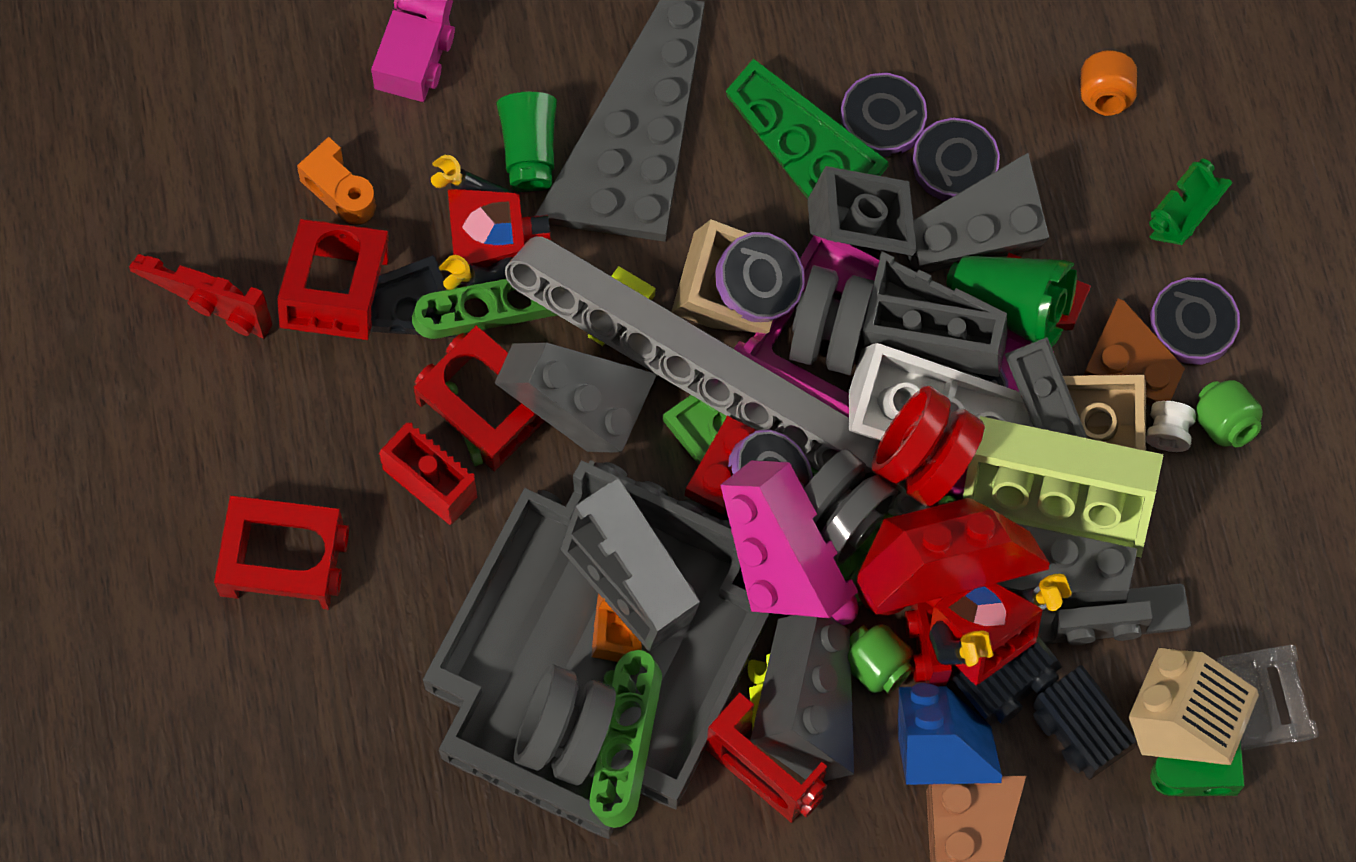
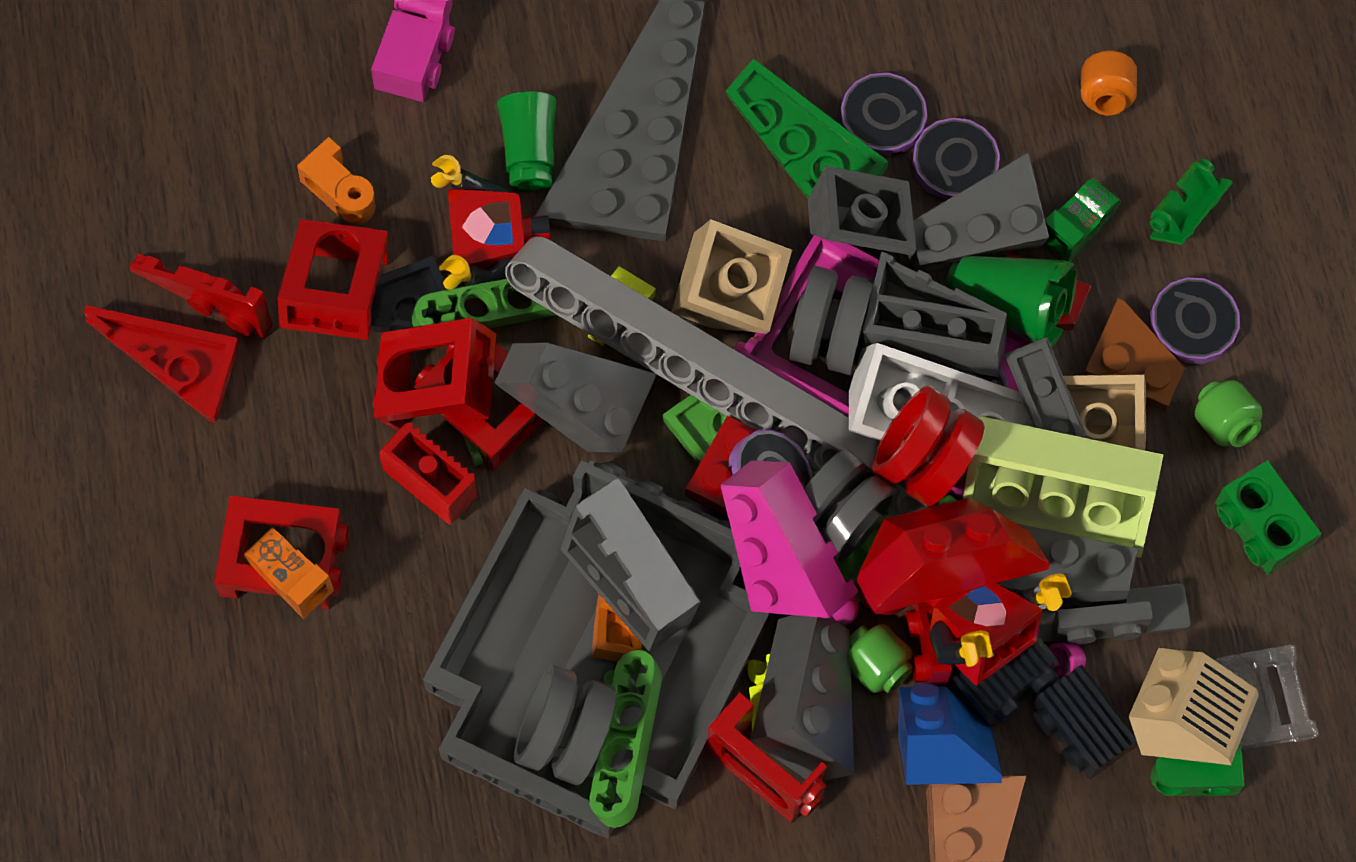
black tile [715,232,805,322] -> none
white wheel [1146,401,1197,452] -> none
none -> red wing [84,305,240,423]
none -> orange leg [244,528,334,619]
none -> red panel [373,318,497,431]
none -> green leg [1044,178,1121,261]
none -> dark pink hinge [1049,641,1086,680]
none -> green brick [1215,460,1321,575]

